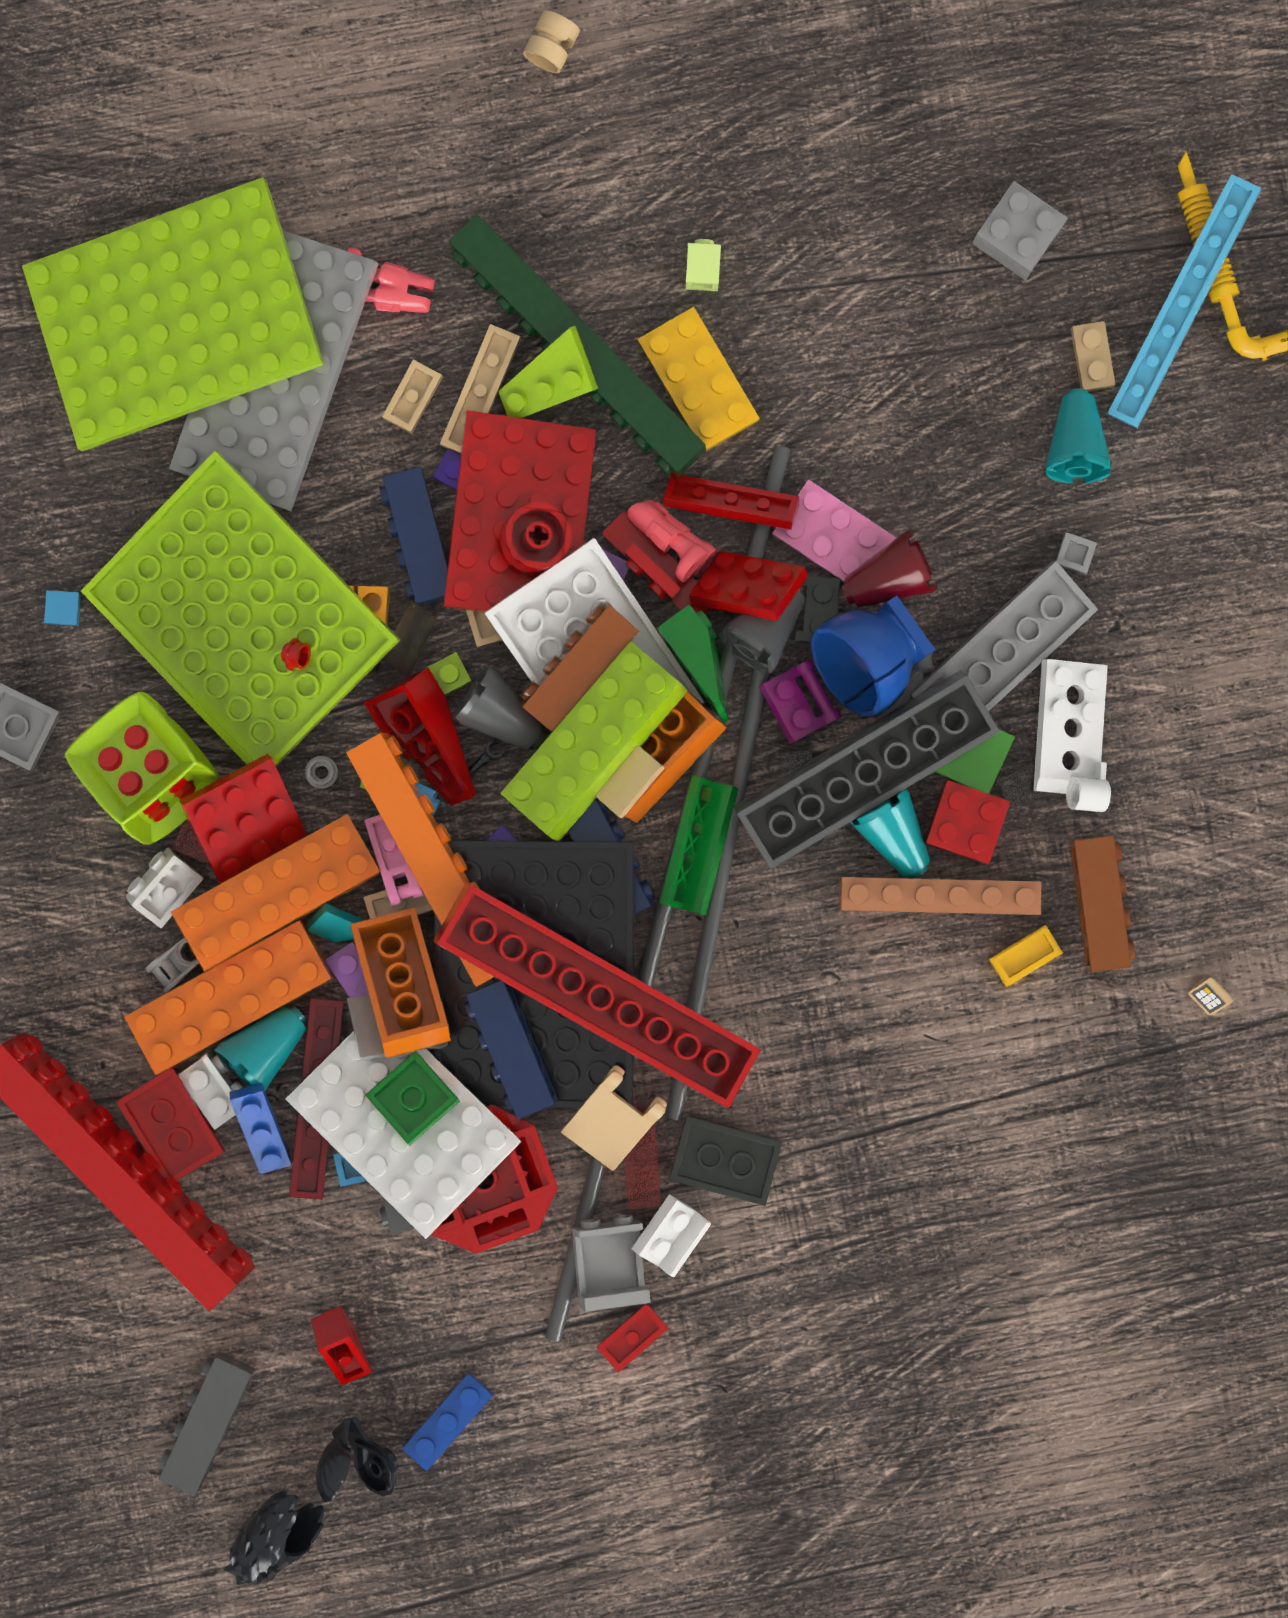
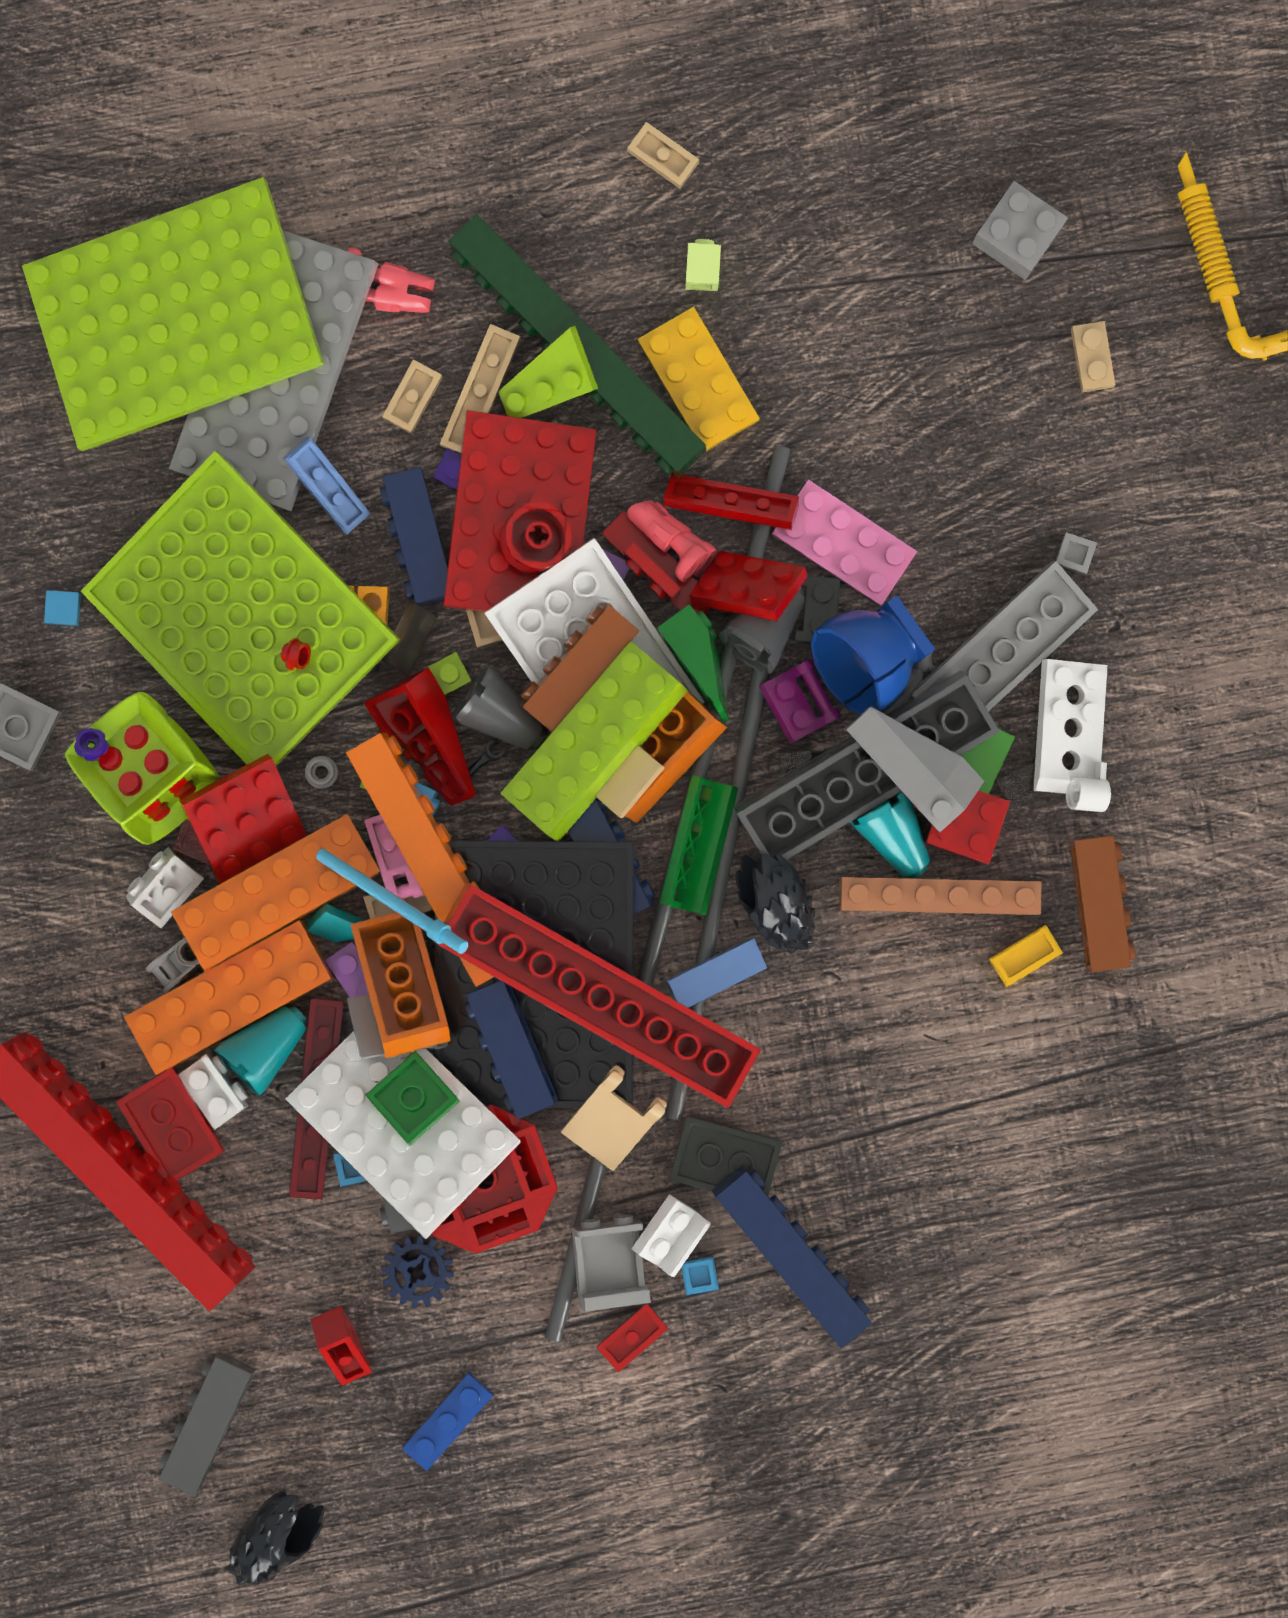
plate [229,1083,292,1174] -> none
black animal [316,1417,398,1502] -> none
tan wheel [522,10,580,73] -> none
clear red plate [624,1107,661,1209] -> none
dark red cone [842,529,938,608] -> none
teal cone [1045,388,1112,484] -> none
medium azure plate [1108,174,1261,429] -> none
slope [1188,976,1233,1015] -> none
none -> dark purple plate [74,728,108,761]
none -> medium blue tile [283,437,371,535]
none -> medium azure bar [316,848,468,954]
none -> dark blue gear [381,1234,454,1308]
none -> tan plate [627,122,699,189]
none -> medium blue tile [665,938,767,1008]
none -> dark azure tile [681,1255,719,1295]
none -> dark blue brick [712,1165,872,1349]
none -> black head [735,854,815,954]
none -> light grey wedge [845,706,984,832]

